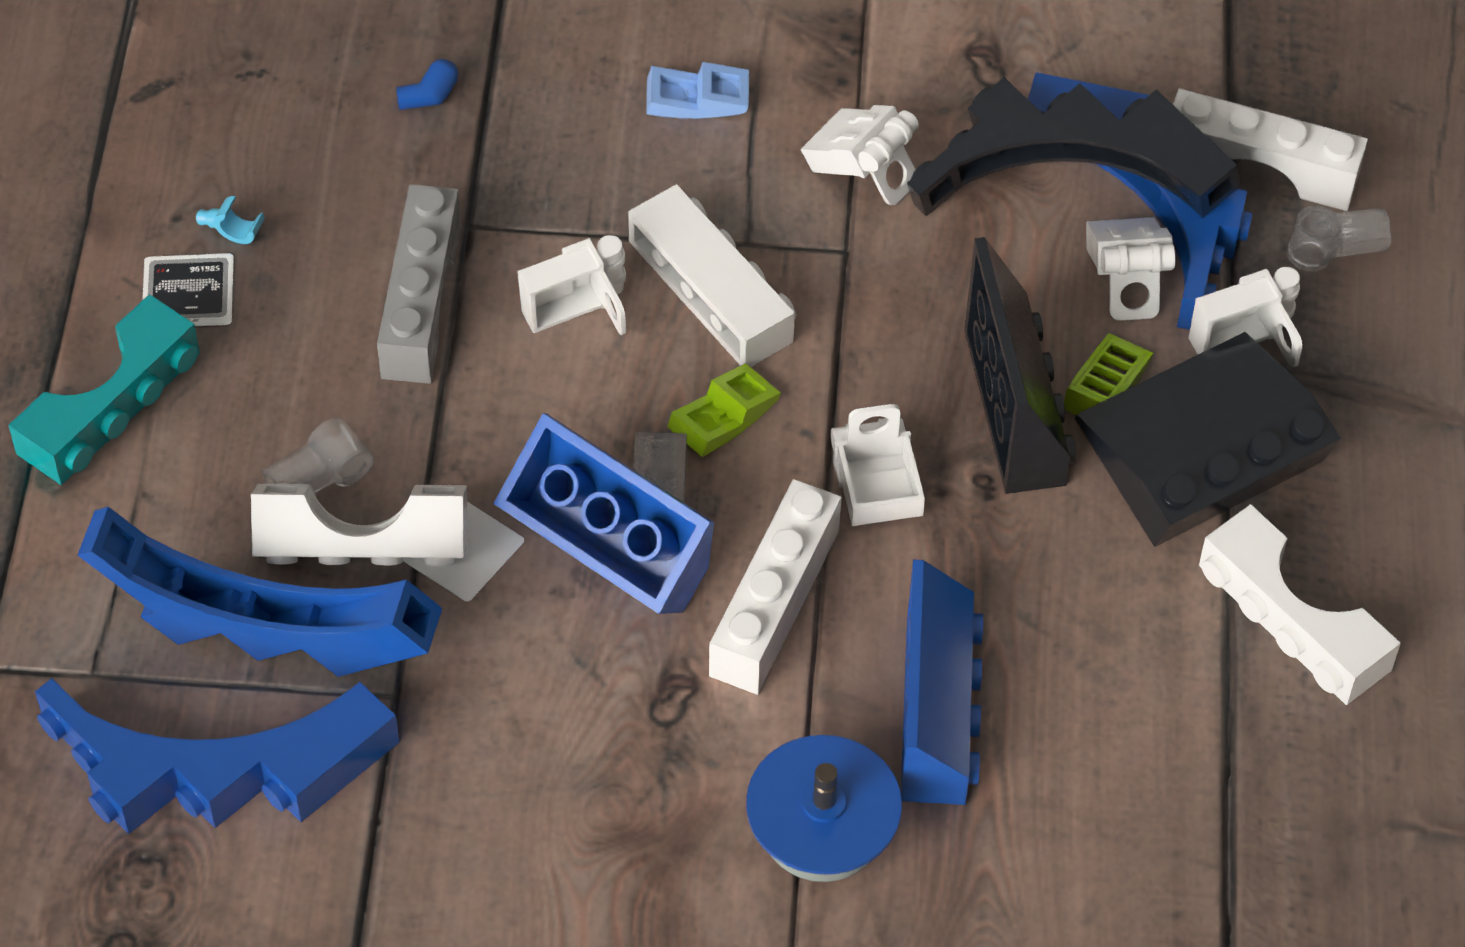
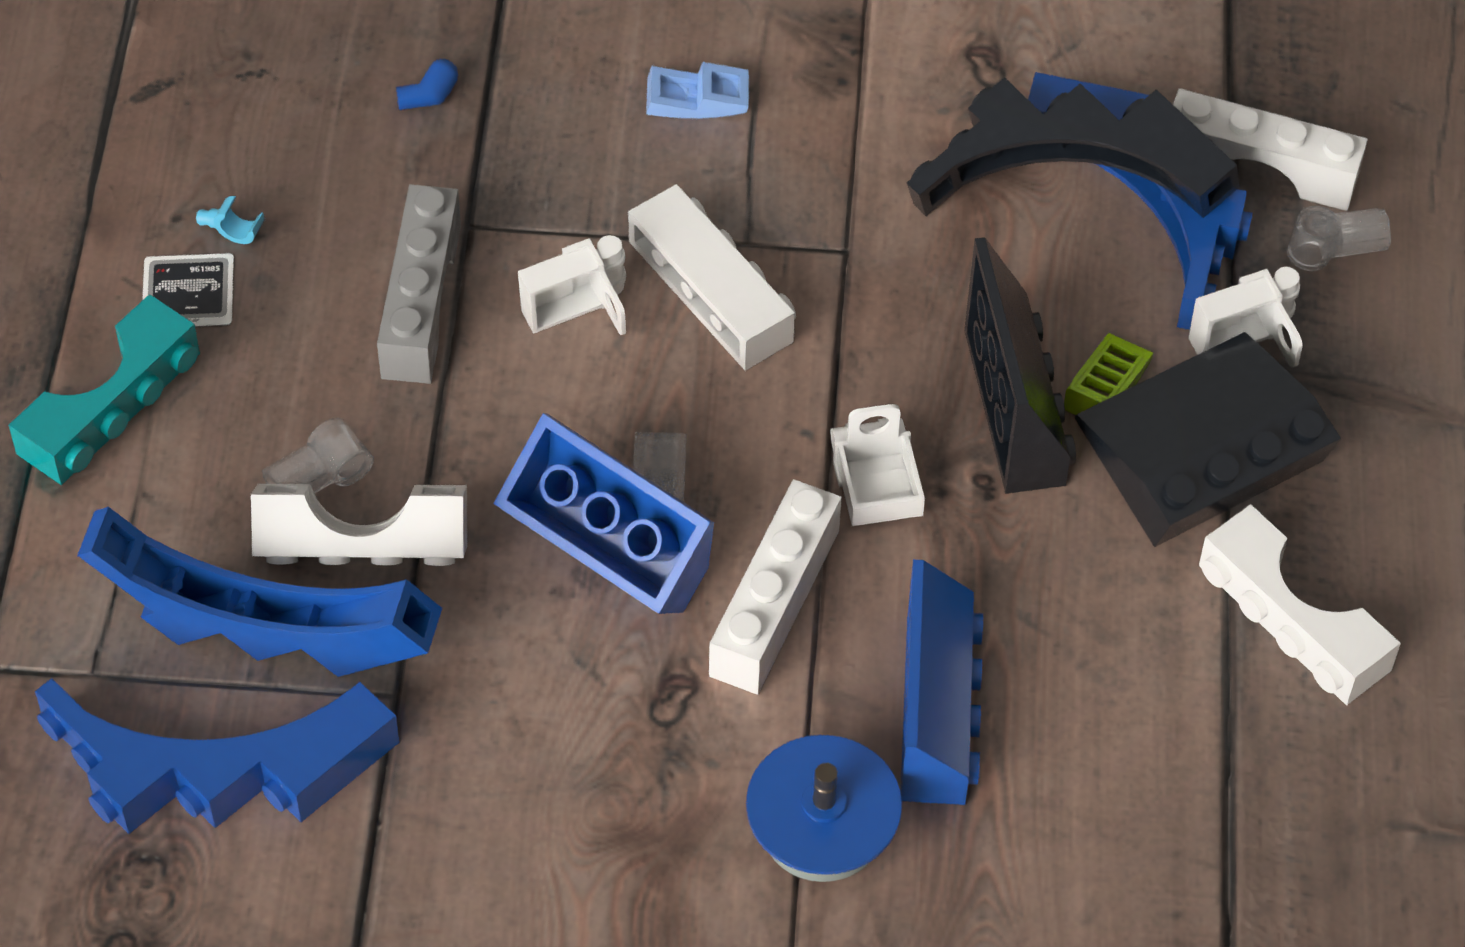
white sticker [403,502,524,602] -> none
lime slope [667,363,781,457] -> none
white piece [801,105,919,205] -> none
white piece [1086,217,1175,321] -> none

